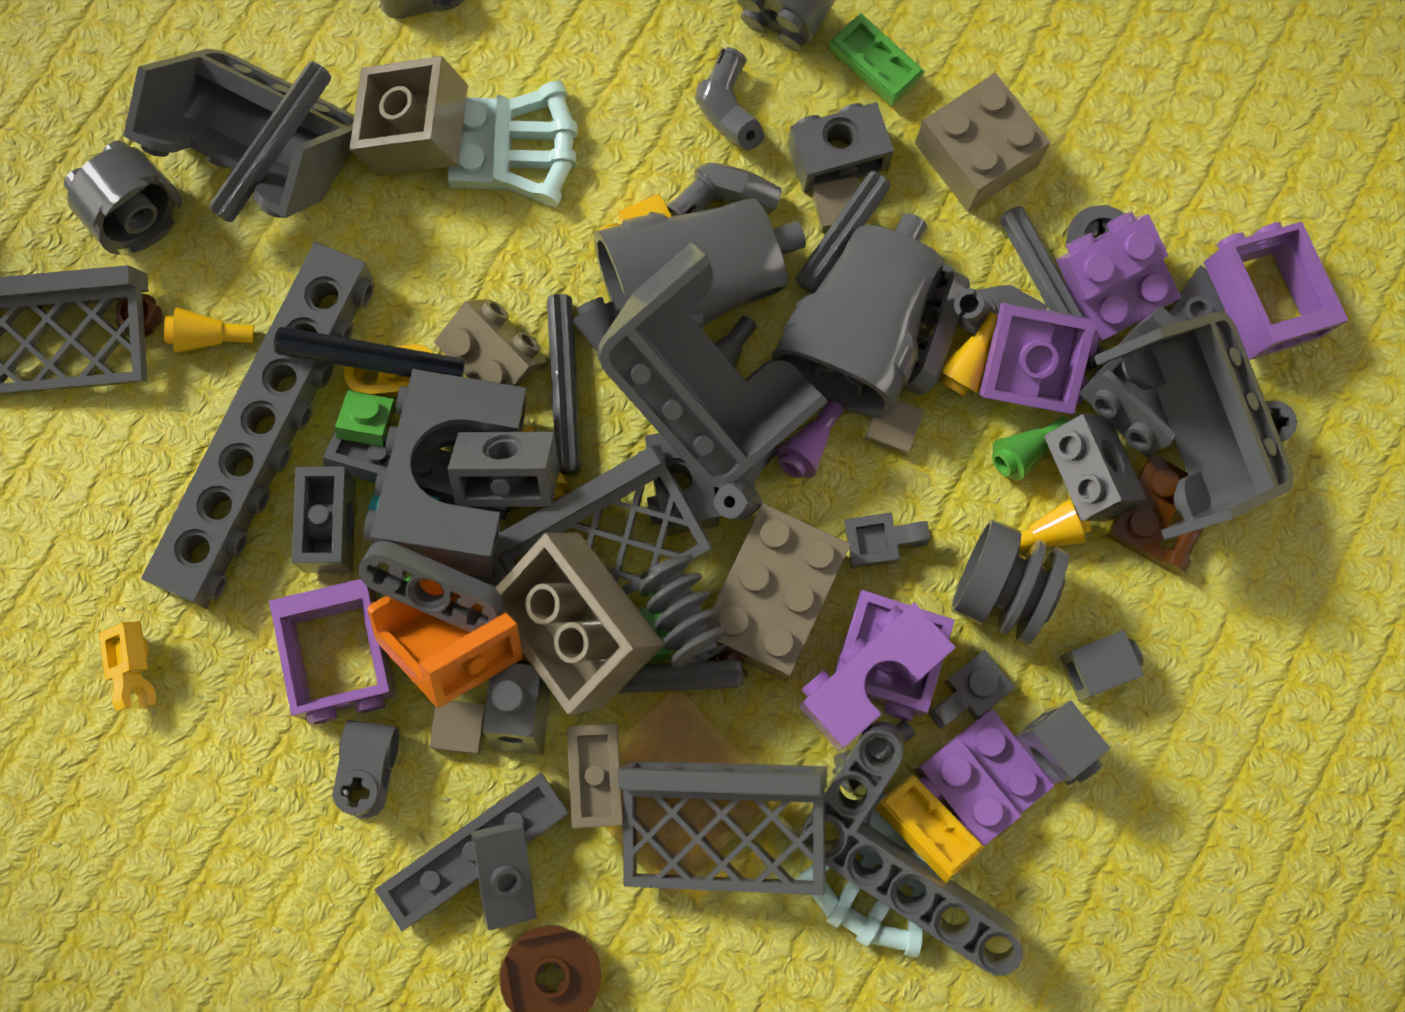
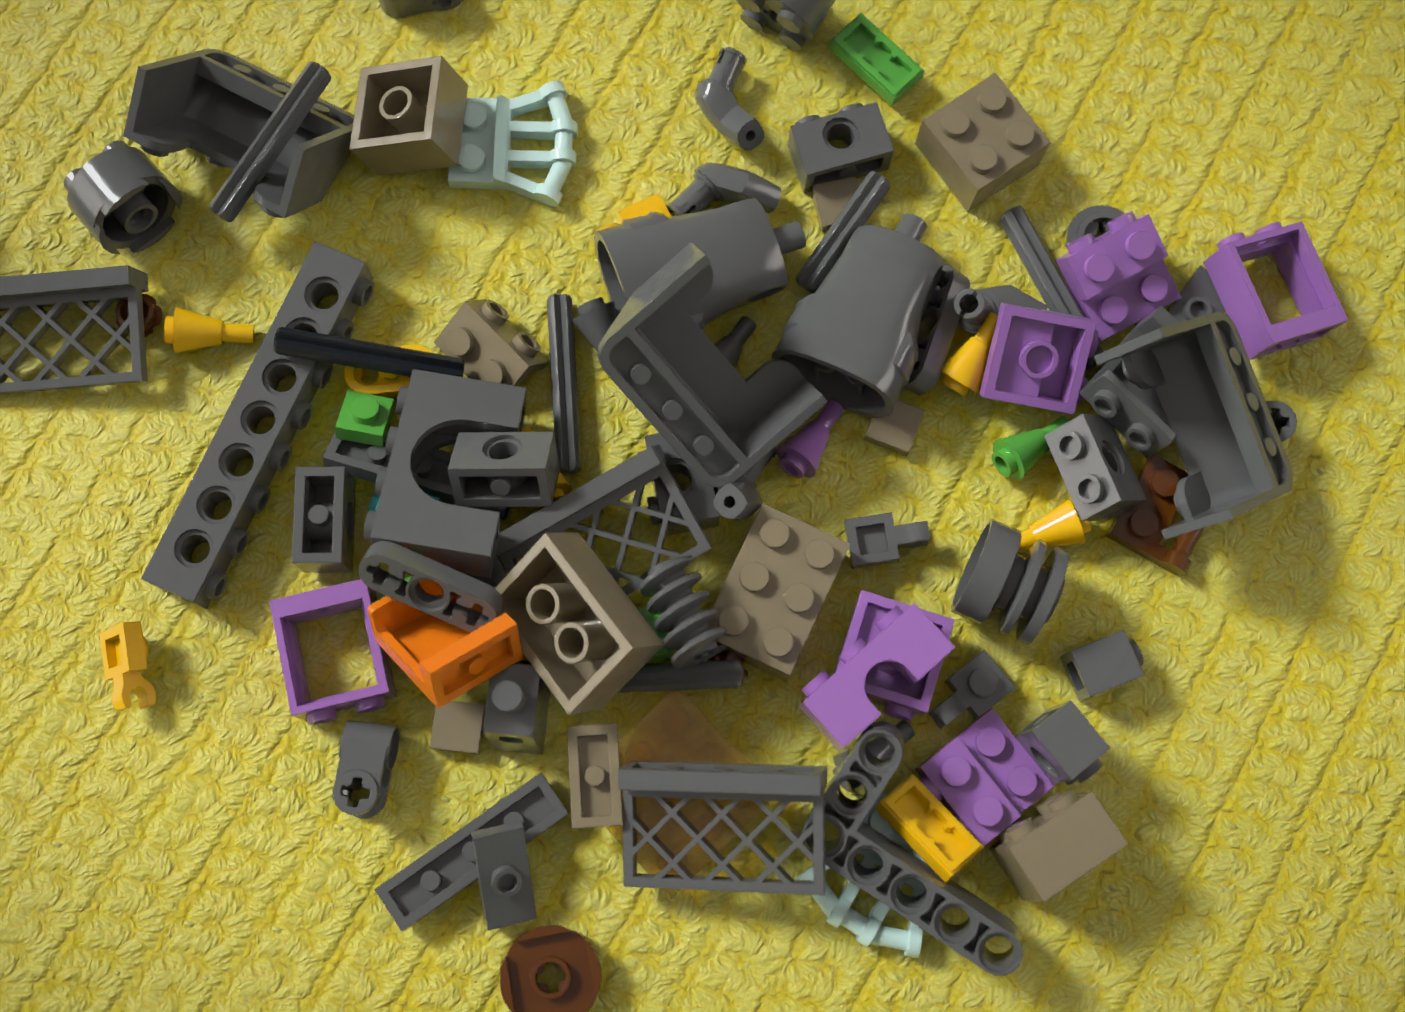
none -> dark tan brick [989,789,1128,902]

